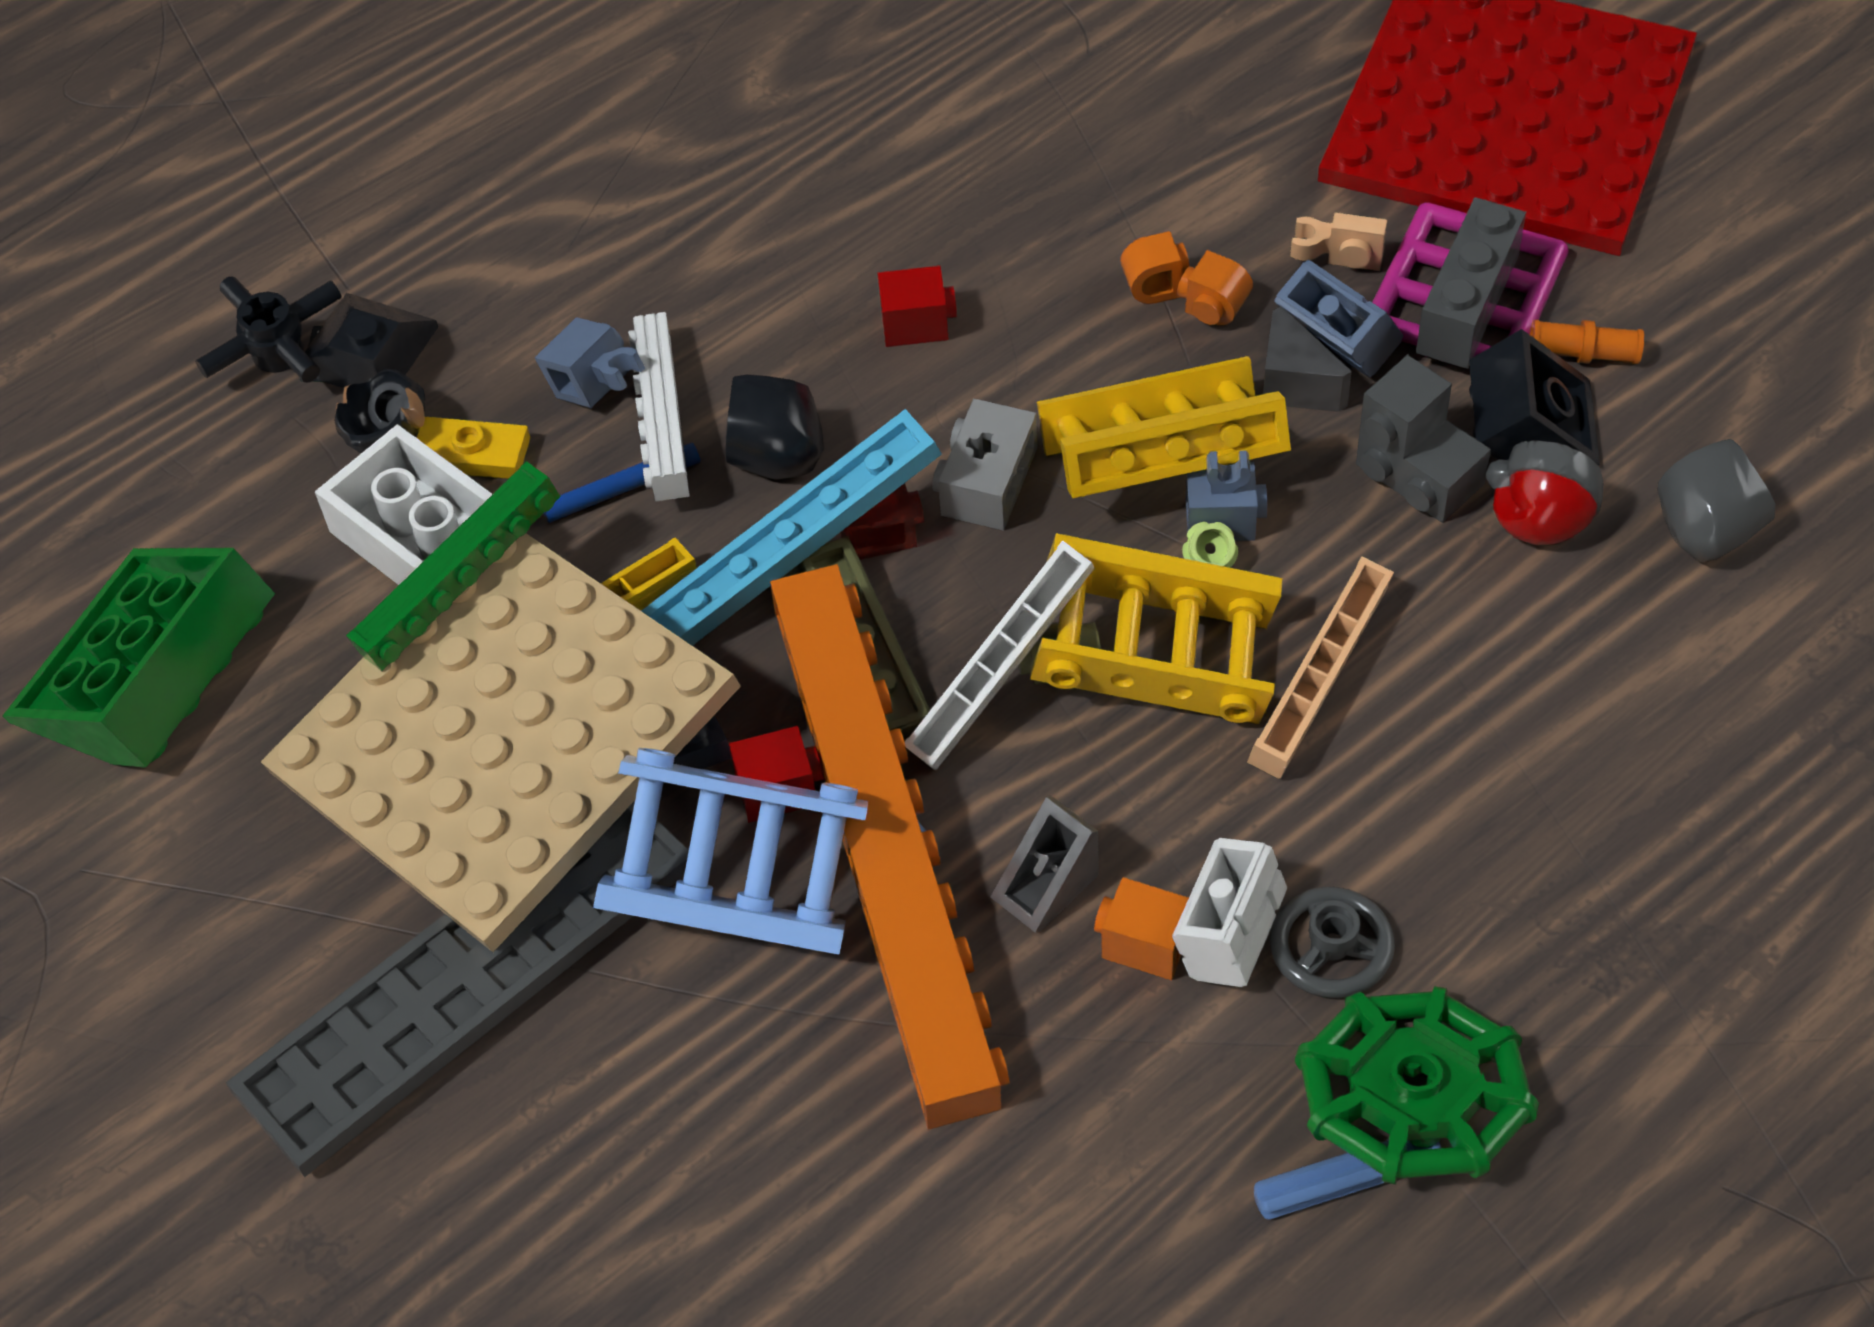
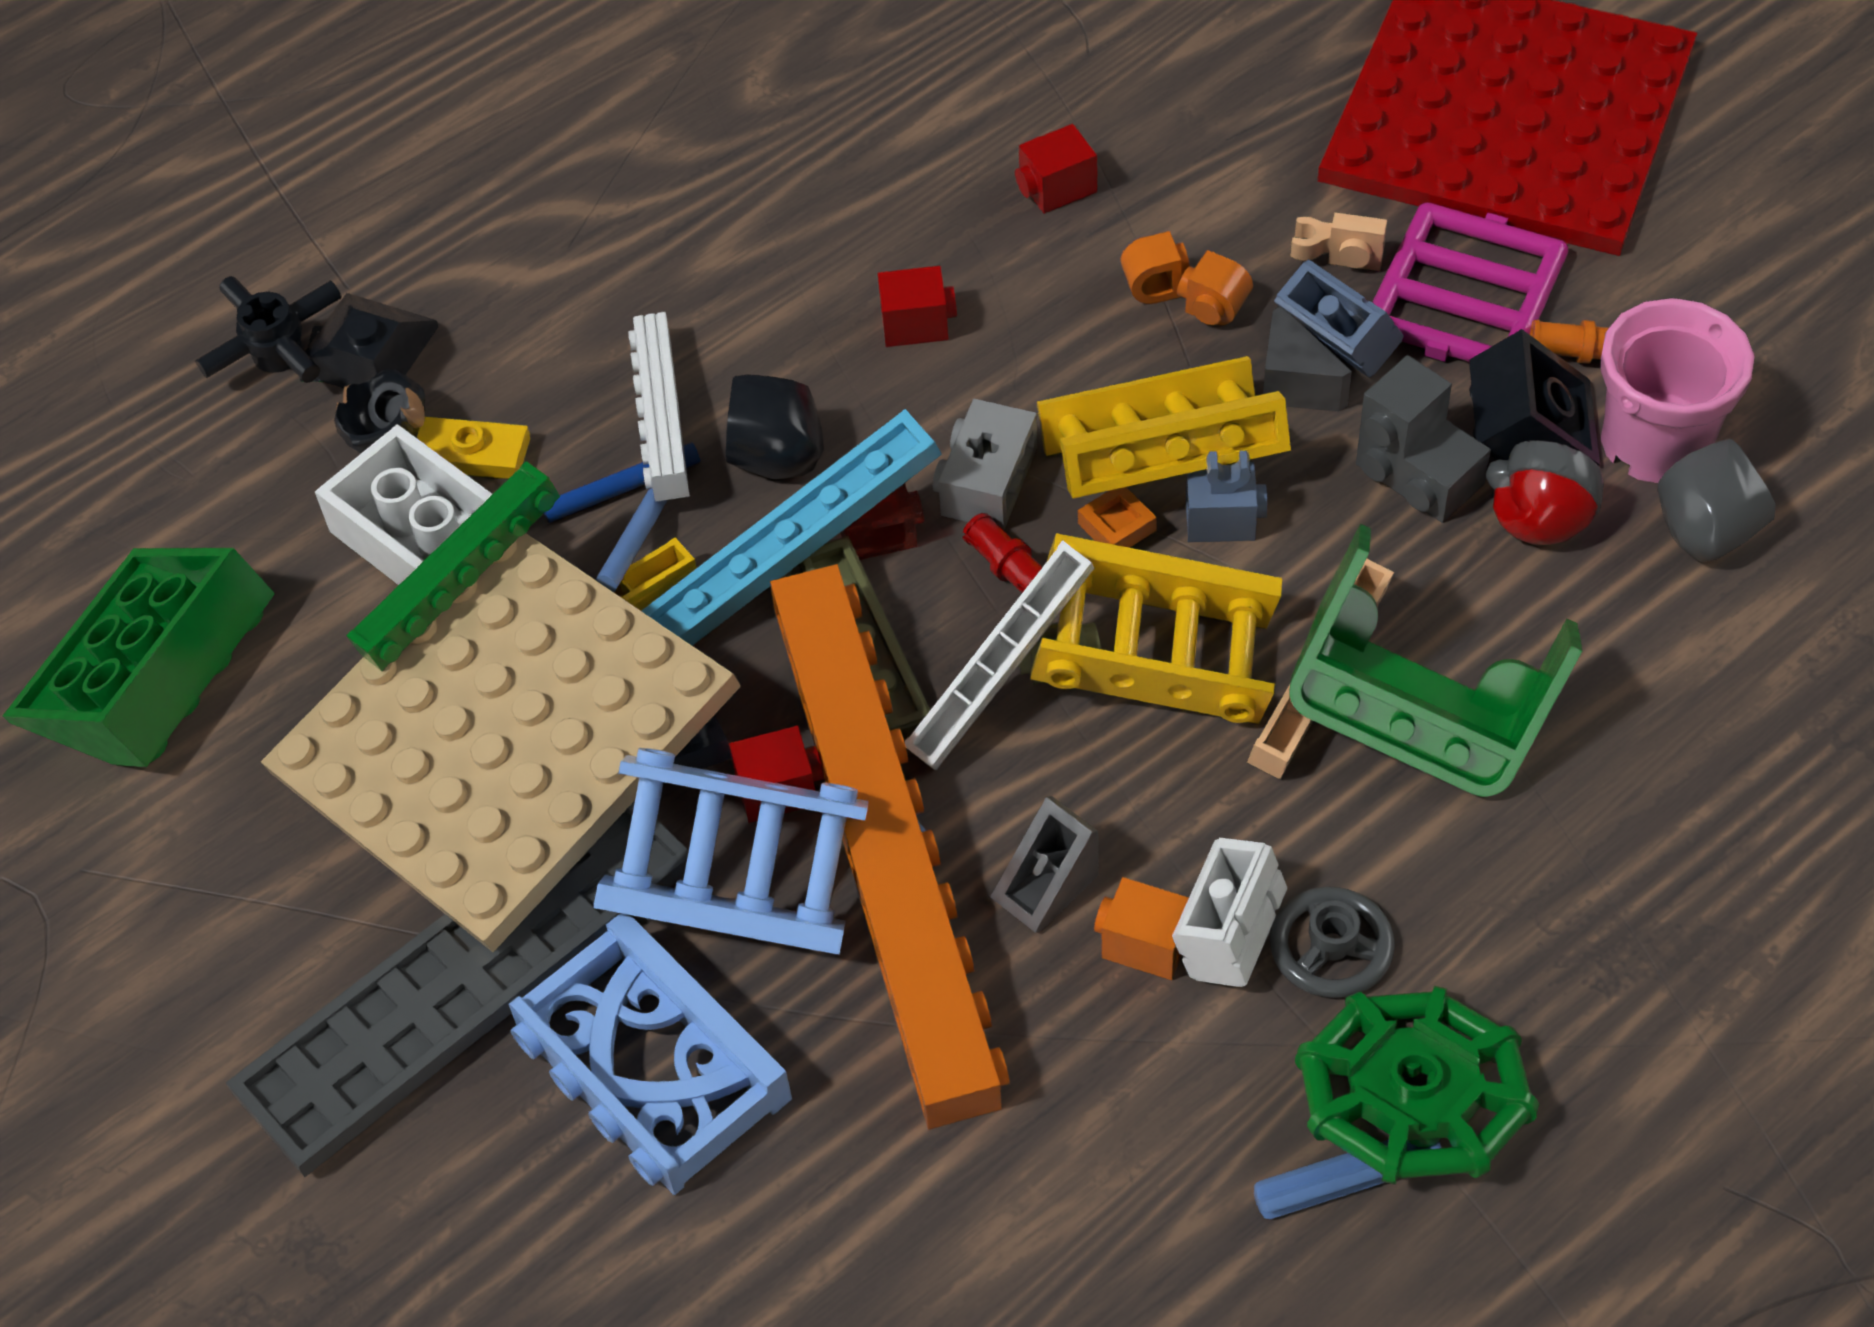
sand blue brick [534,317,645,408] -> none
yellowish green plate [1182,522,1238,568] -> none
dark grey brick [1416,197,1526,369] -> none
none -> light blue fence [509,913,792,1195]
none -> medium blue bar [595,488,667,592]
none -> red pin [962,513,1042,593]
none -> red brick [1015,123,1098,214]
none -> orange plate [1078,487,1157,548]
none -> green windscreen [1289,523,1583,797]
none -> bright pink piece [1601,298,1755,483]

